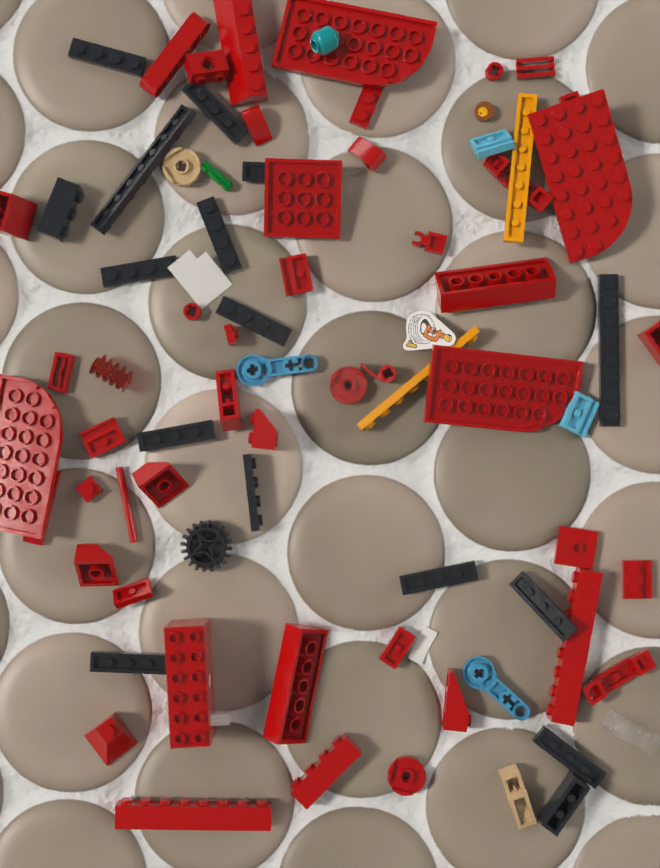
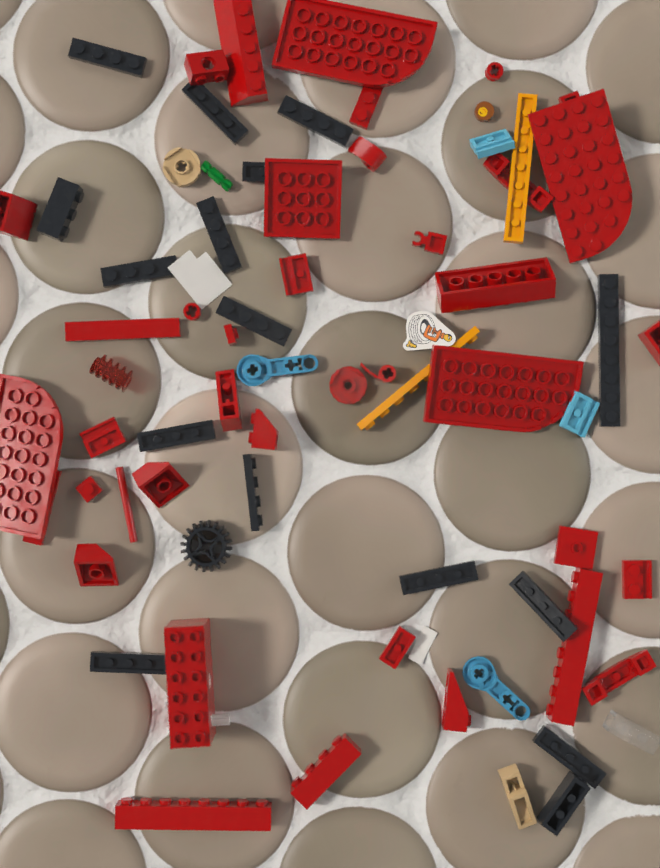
red tile [47,352,75,393] -> none
red slope [84,711,138,766] -> none
black plate [90,105,196,235] -> none
red plate [112,578,153,609] -> none
red beam [139,12,210,98] -> none
red panel [240,104,273,146] -> none
red slope [263,623,329,745] -> none
teal head [310,26,340,56] -> none
red plate [387,756,426,796] -> none
red tile [515,56,556,80] -> none
none -> red tile [65,318,181,342]
none -> black plate [277,95,354,148]

